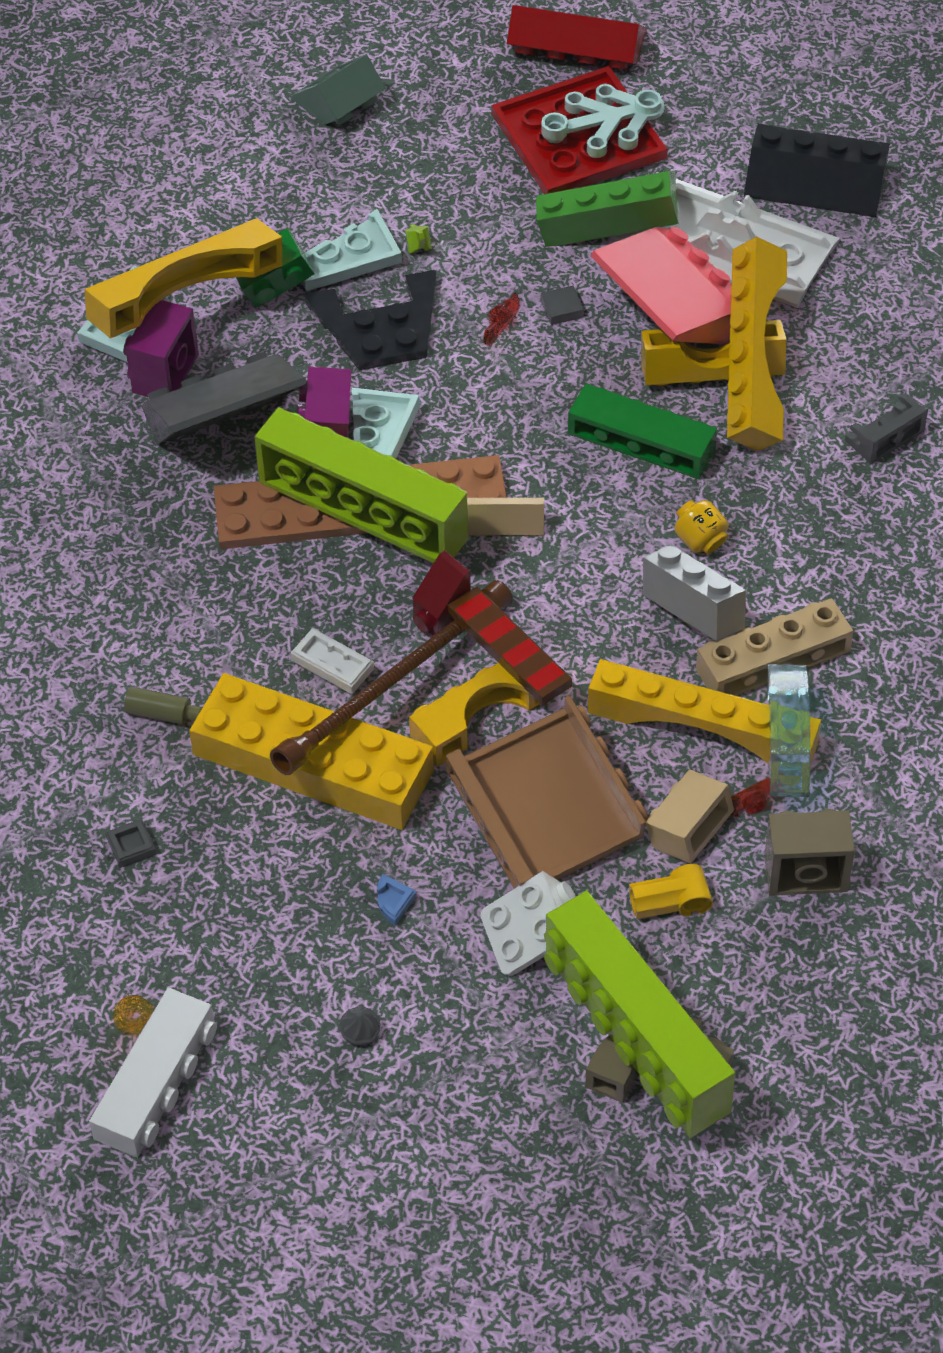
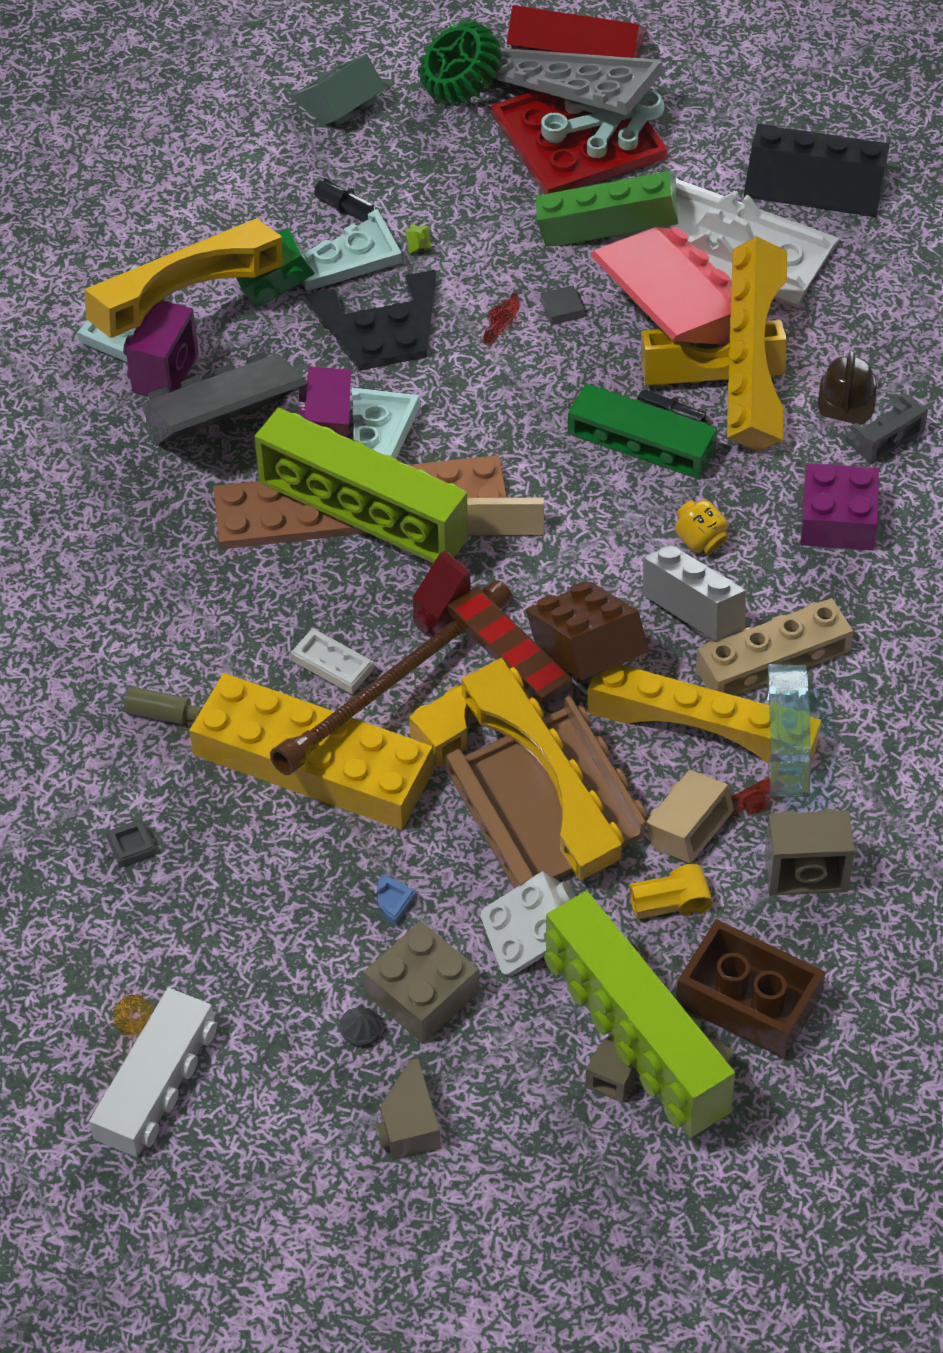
none -> black axle [314,178,376,221]
none -> dark tan brick [363,921,479,1044]
none -> dark tan slope [375,1058,441,1161]
none -> green gear [417,19,504,107]
none -> yellow arch [461,657,624,881]
none -> light grey wing [495,48,663,115]
none -> reddish brown brick [525,582,649,680]
none -> black axle [637,390,707,423]
none -> reddish brown brick [676,919,826,1059]
none -> magenta brick [800,463,879,551]
none -> dark brown piece [818,350,877,425]

